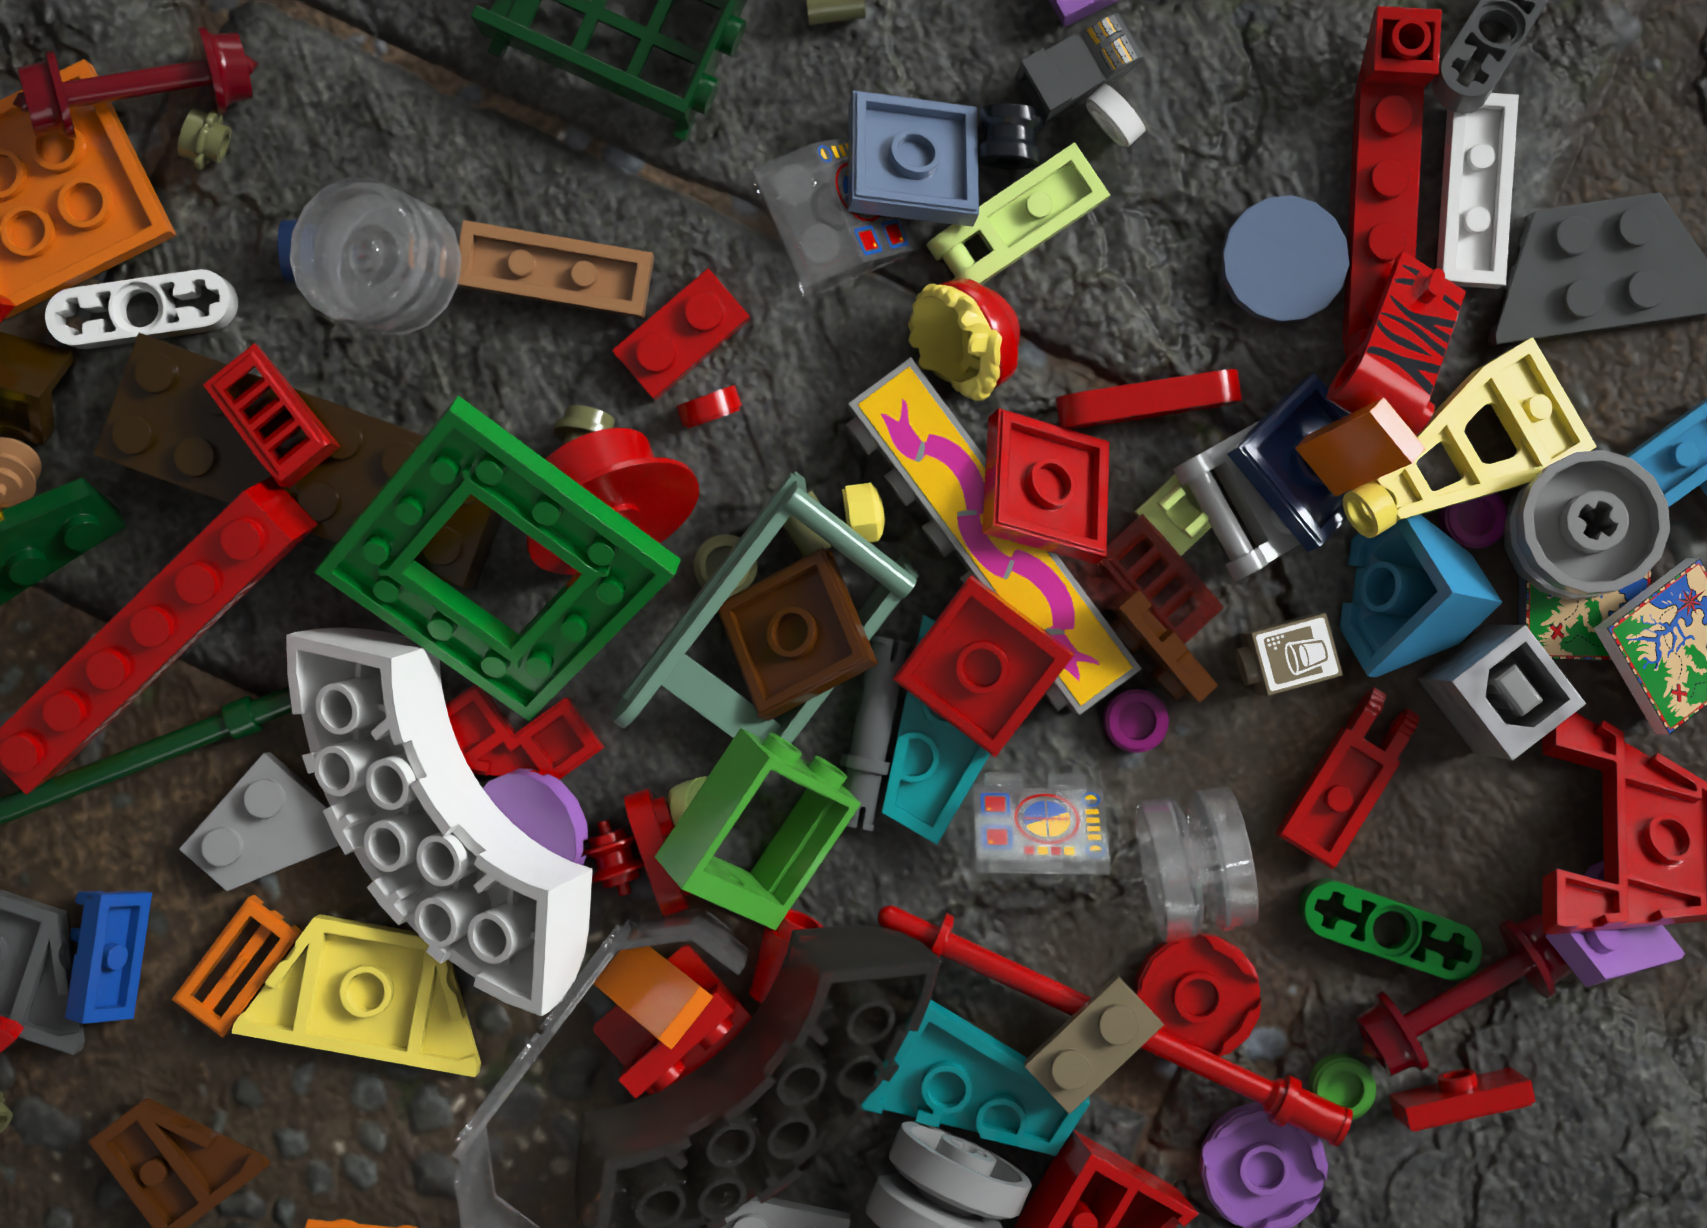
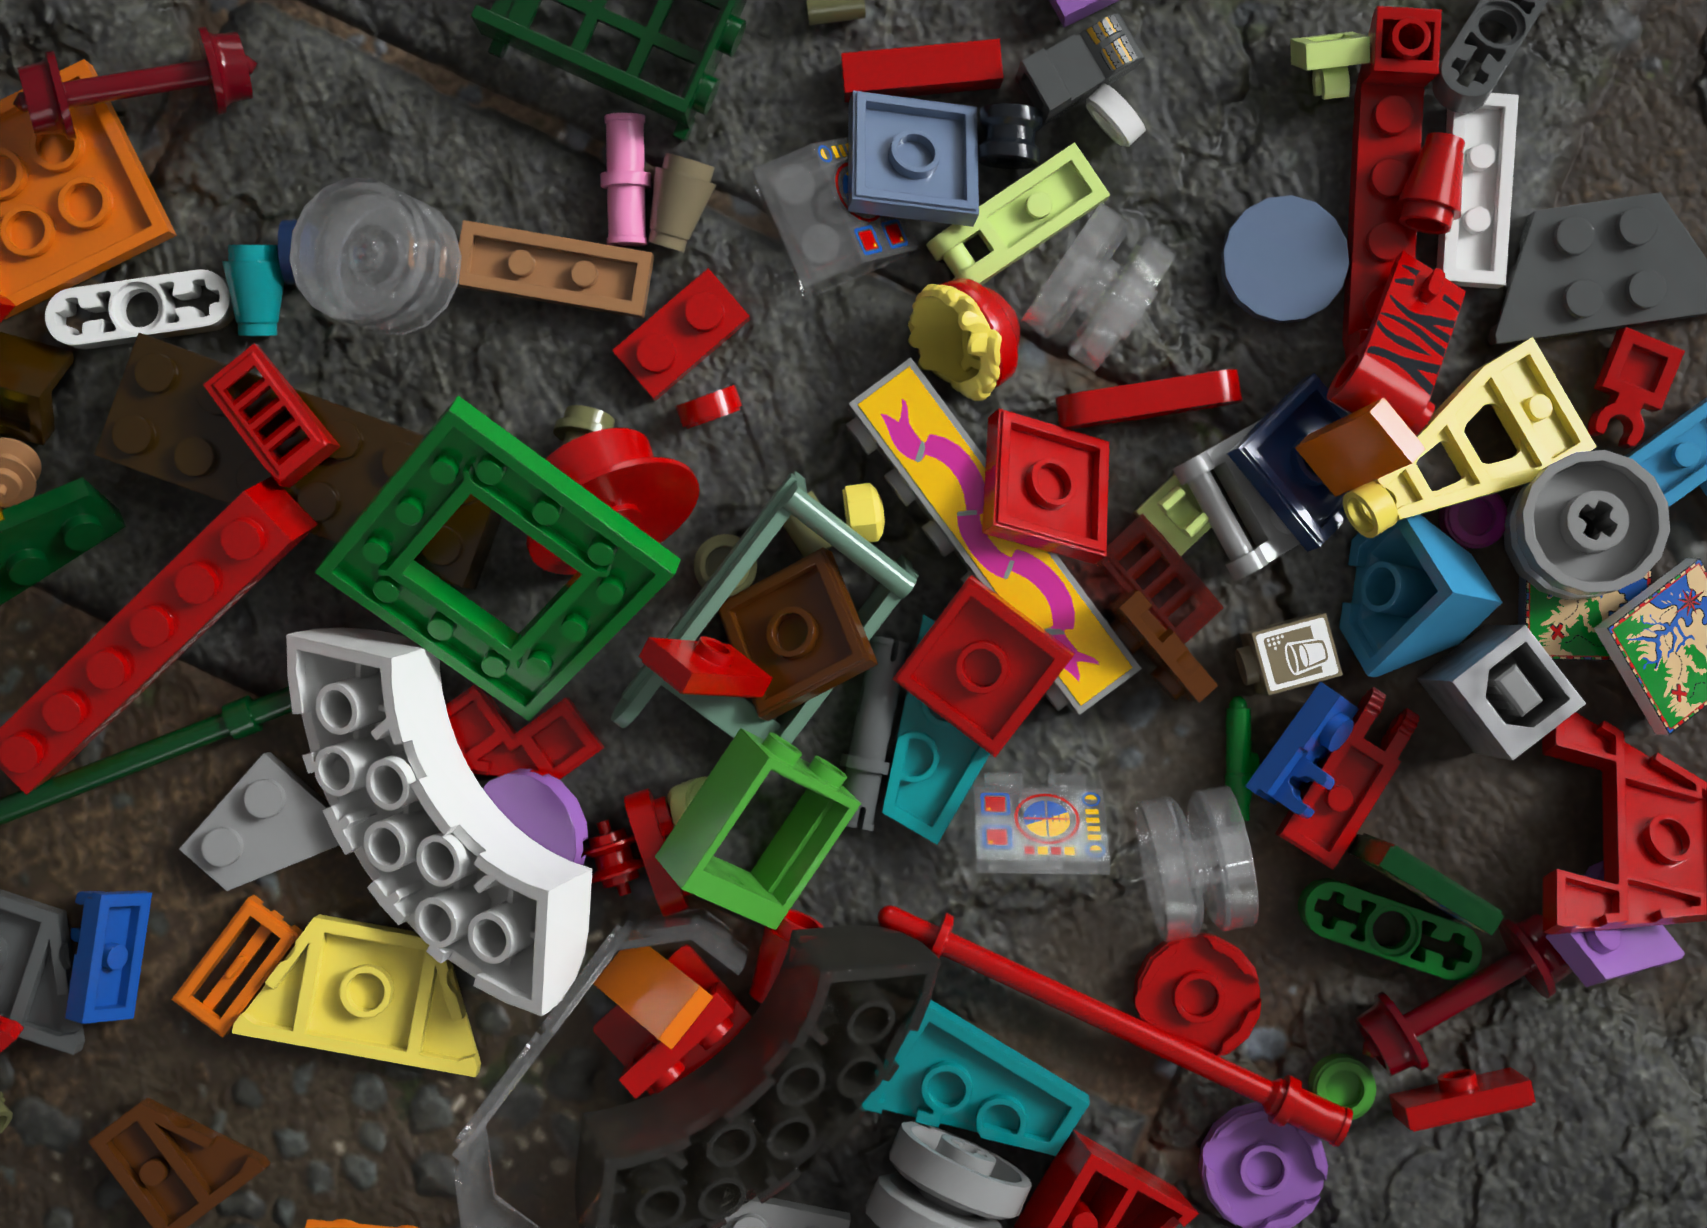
olive plate [177,107,232,170] -> none
dark tan plate [1023,974,1164,1114] -> none
magenta tile [1103,689,1169,753] -> none
none -> teal cone [222,245,285,336]
none -> bright pink pin [600,113,651,247]
none -> red plate [639,636,773,698]
none -> dark tan cone [648,153,716,252]
none -> red piece [841,38,1004,103]
none -> clear wheel [1020,202,1177,372]
none -> green piece [1224,695,1260,821]
none -> blue plate [1245,681,1359,819]
none -> yellowish green tile [1290,32,1370,100]
none -> dark green tile [1348,833,1504,936]
none -> red cone [1396,132,1465,234]
none -> red plate [1587,327,1685,449]

